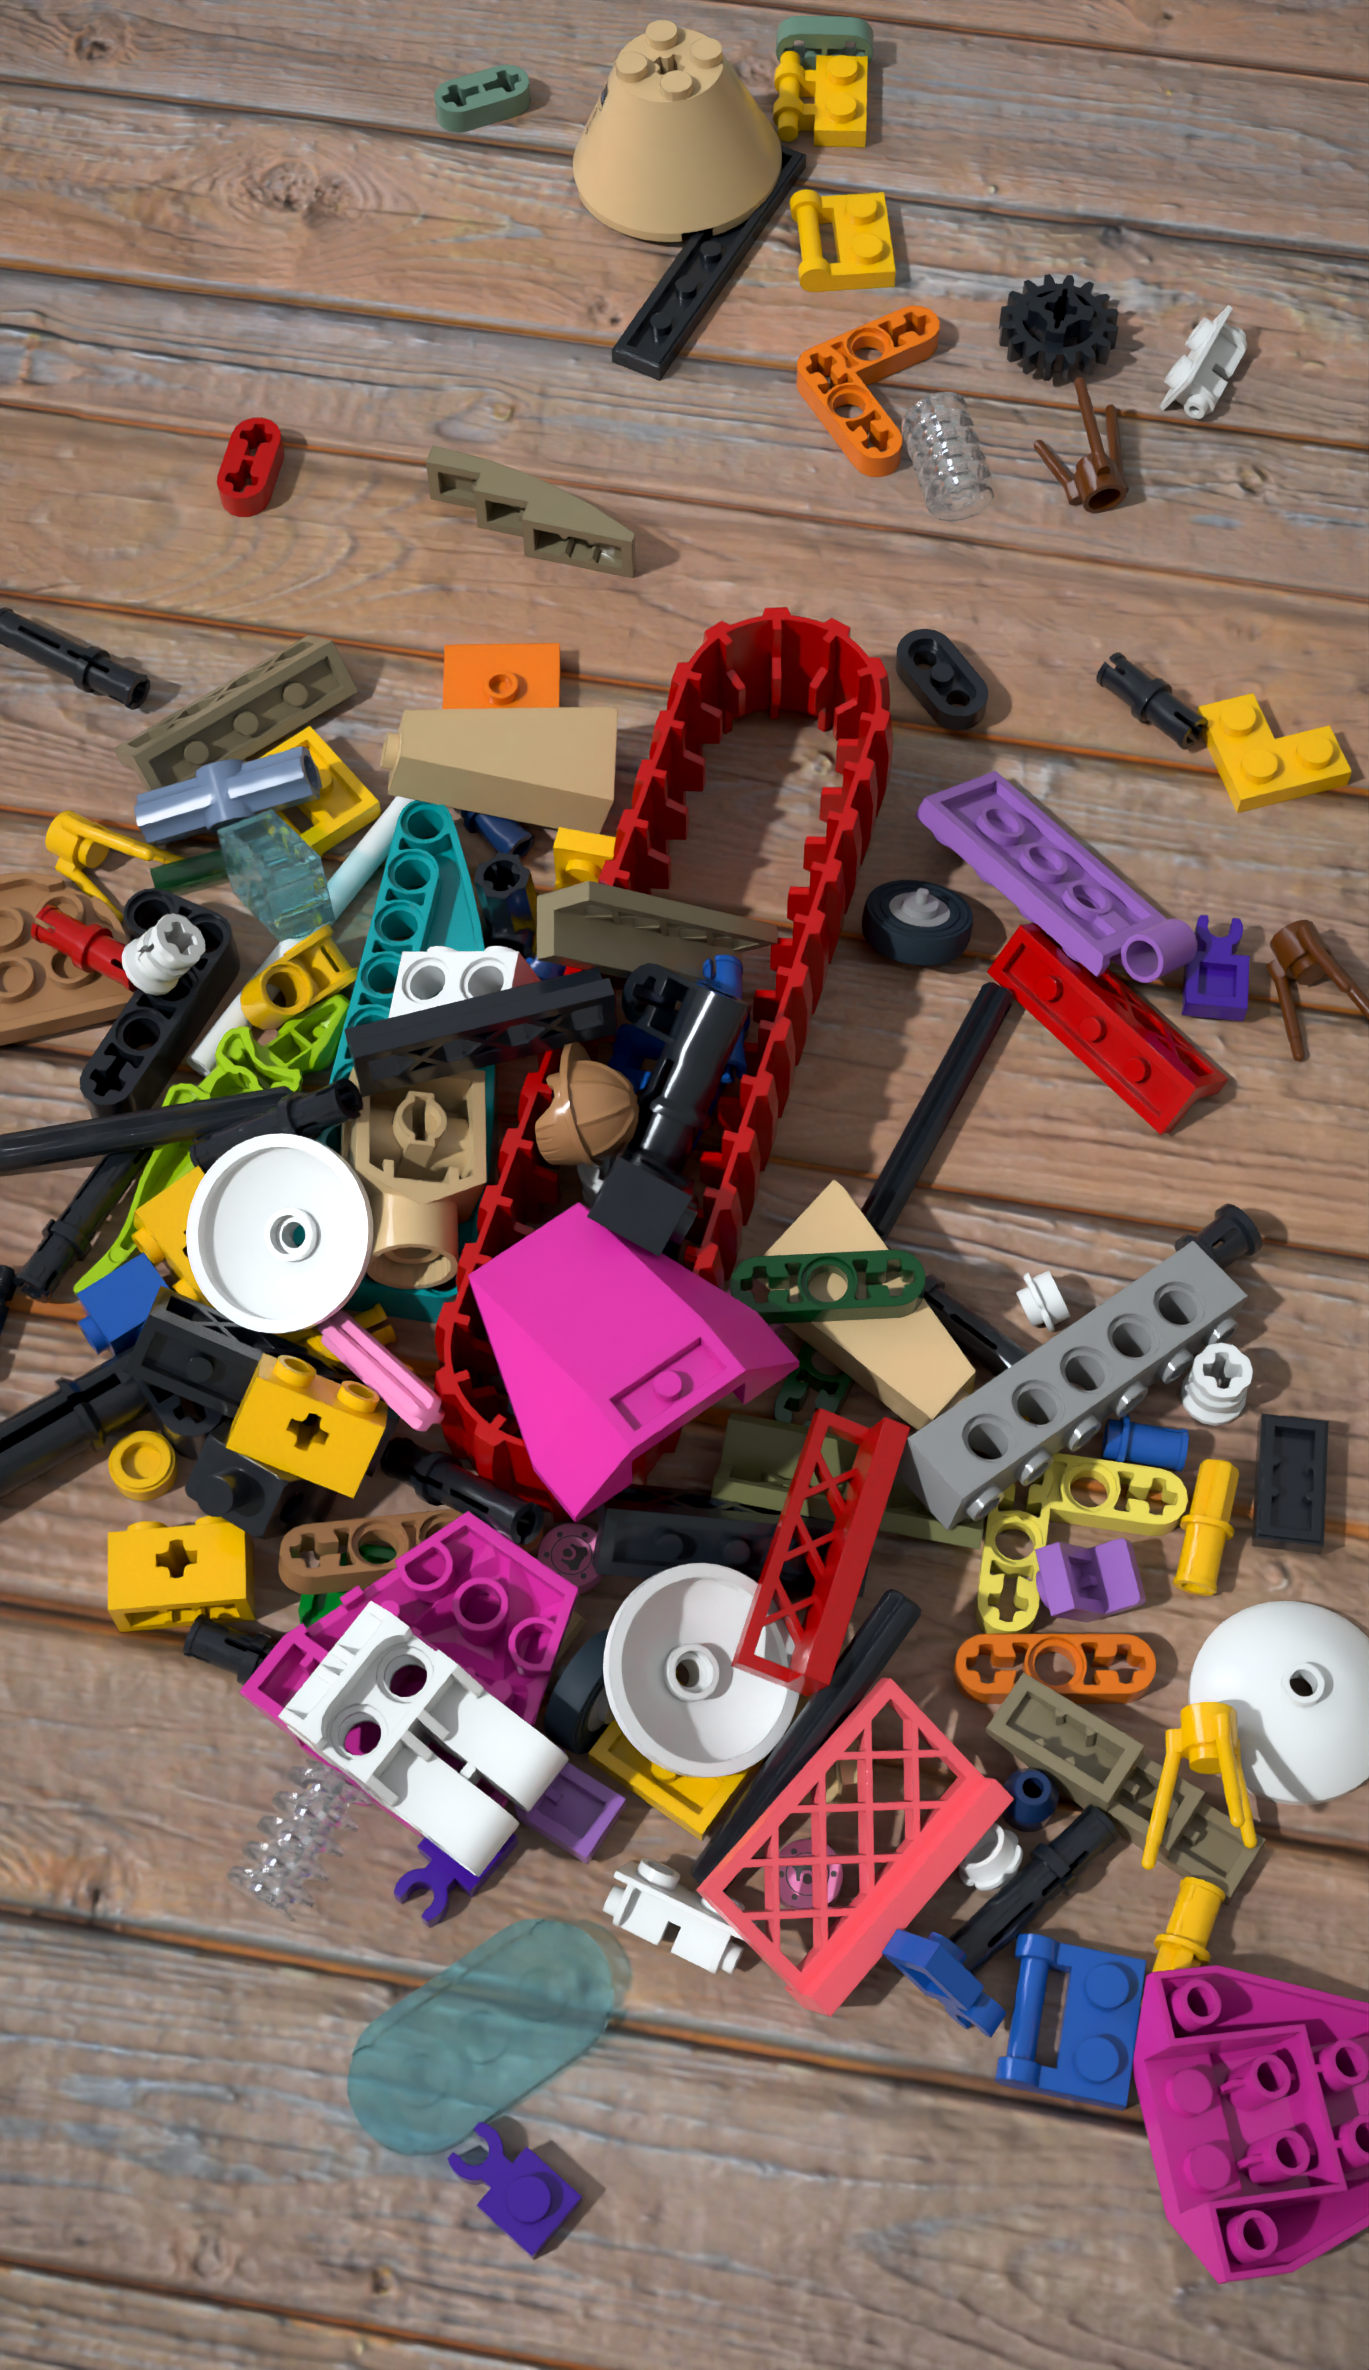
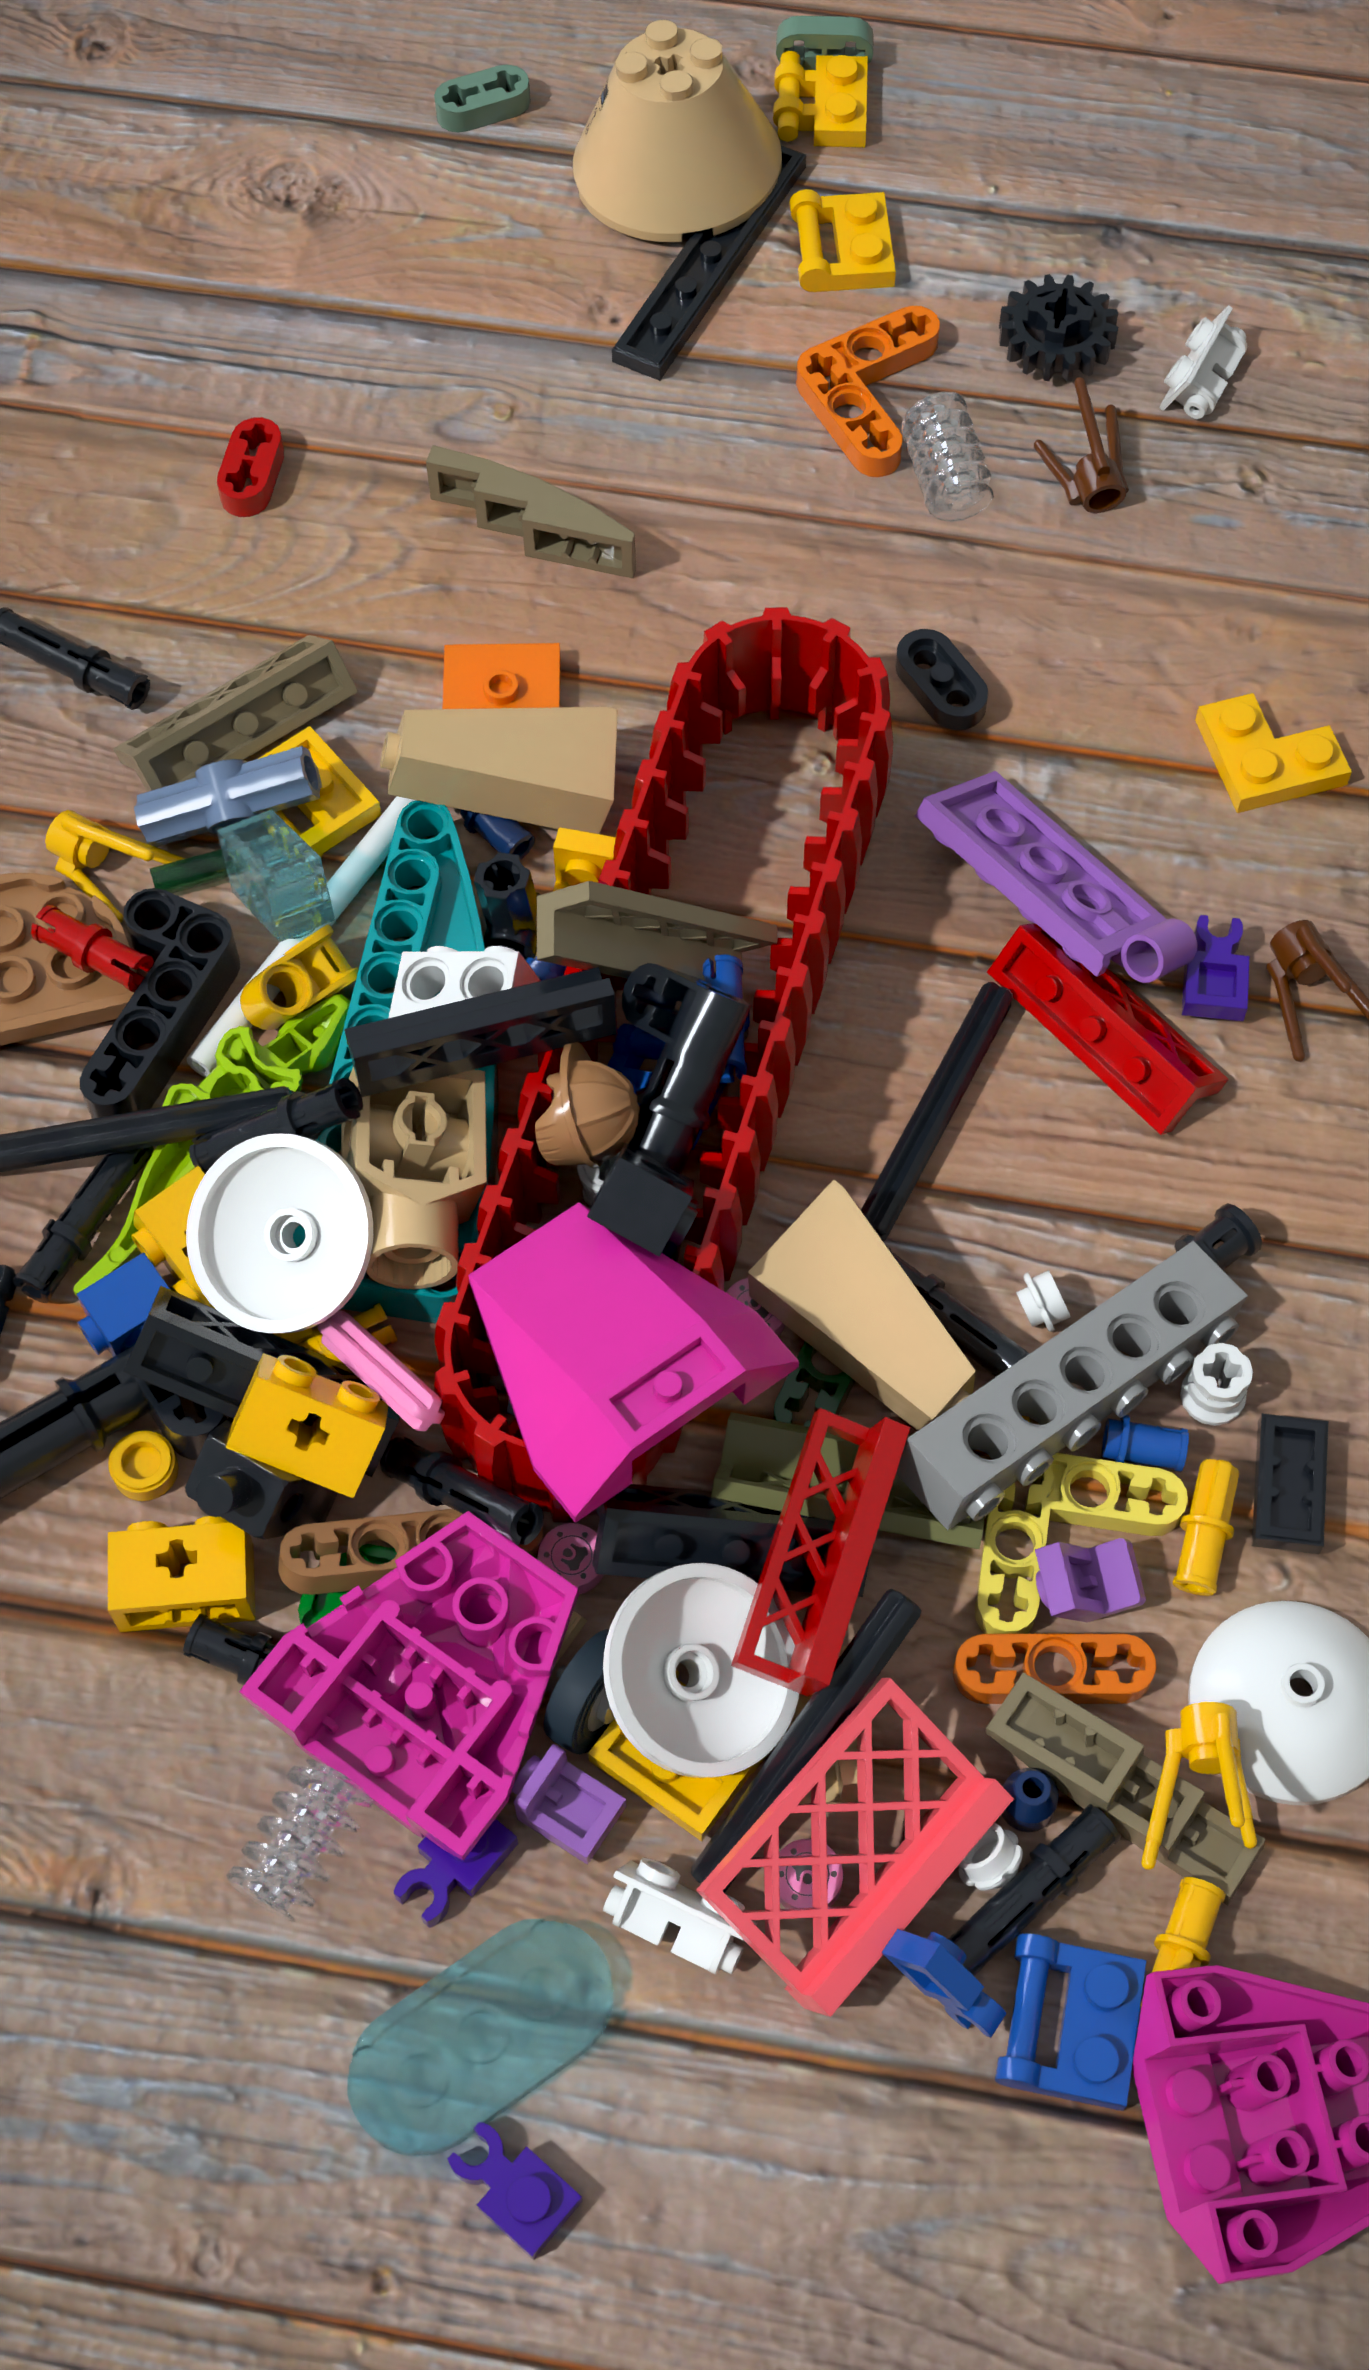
white bush [122,914,205,996] -> none
white connector [278,1601,569,1877] -> none
dark green beam [730,1250,926,1324] -> none
black wheel [862,880,973,966] -> none
black pin [1096,652,1208,750] -> none

